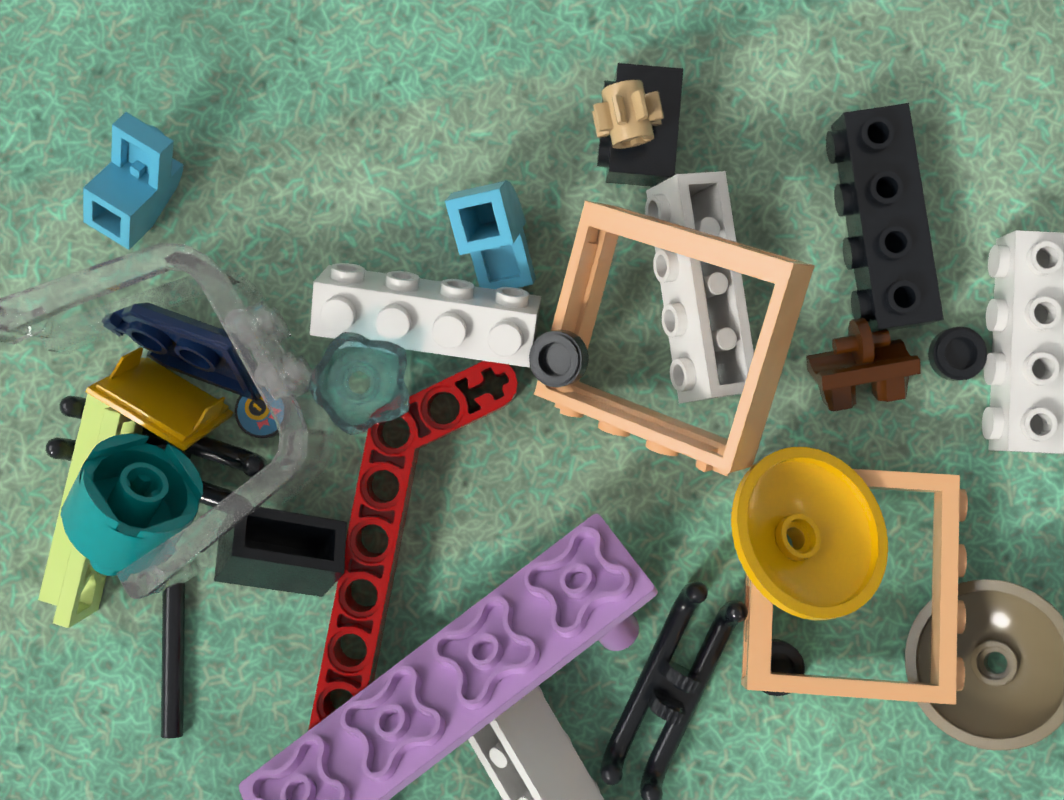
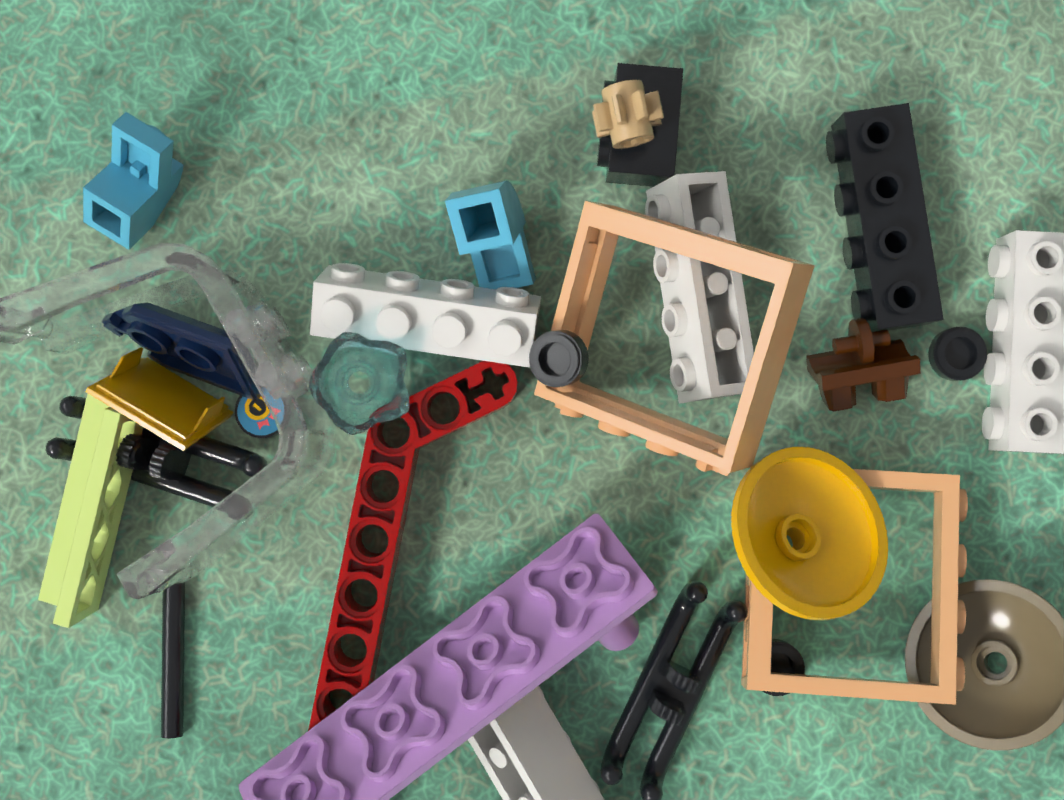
teal brick [60,434,203,576] -> none
black piece [214,503,347,597] -> none

